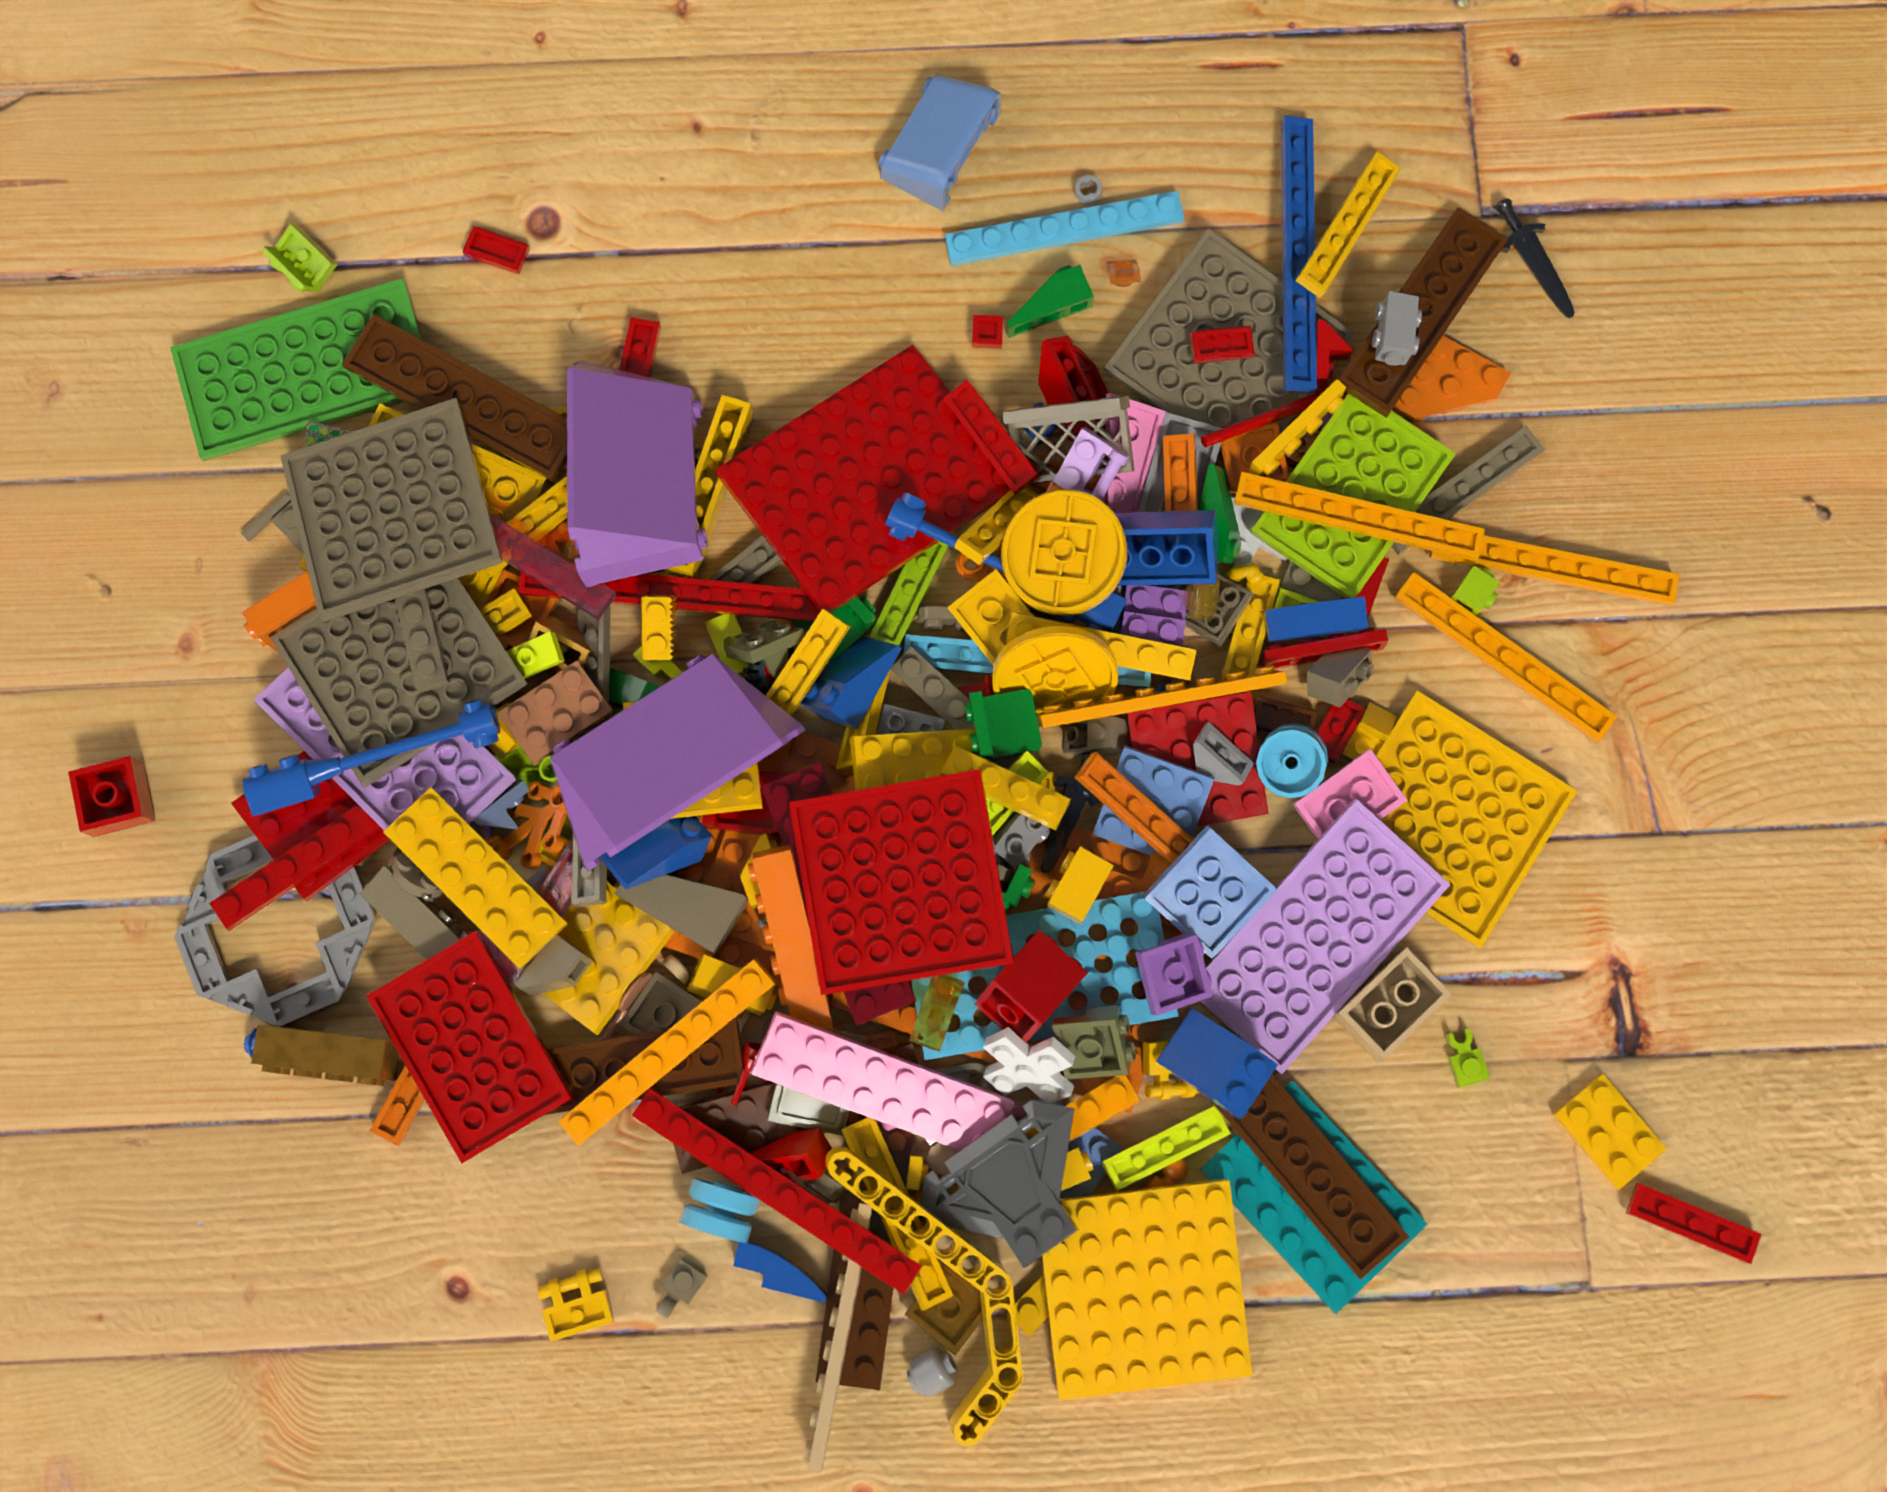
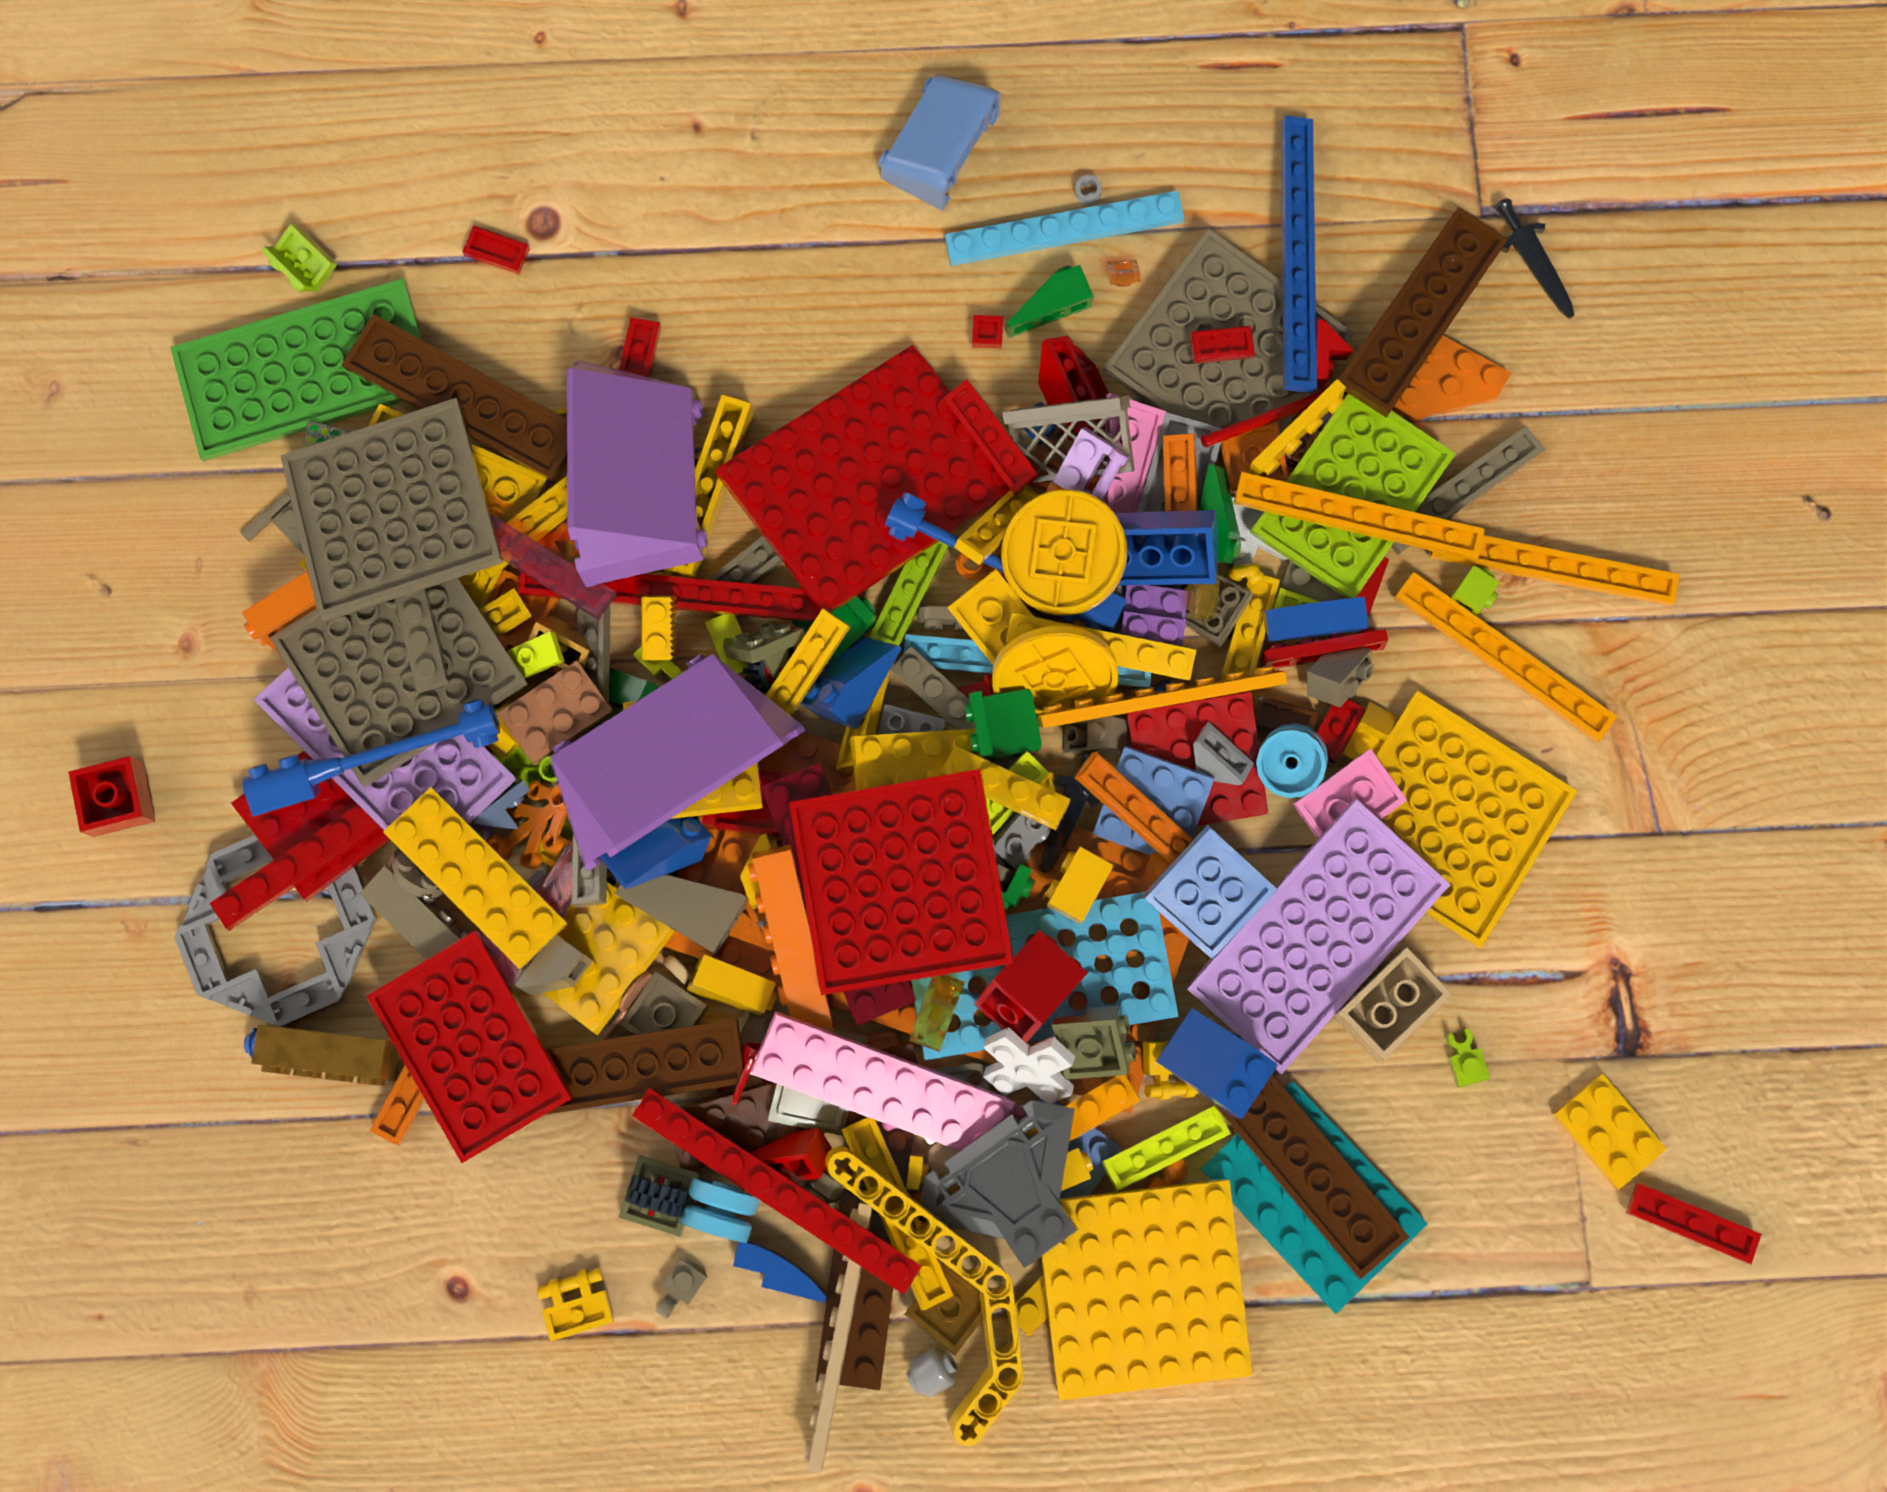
light orange plate [558,957,776,1146] -> none
medium lavender plate [1135,933,1213,1016] -> none
yellow plate [1295,151,1401,298] -> none
light grey brick [1372,291,1422,366] -> none
none -> plate [619,1155,701,1237]

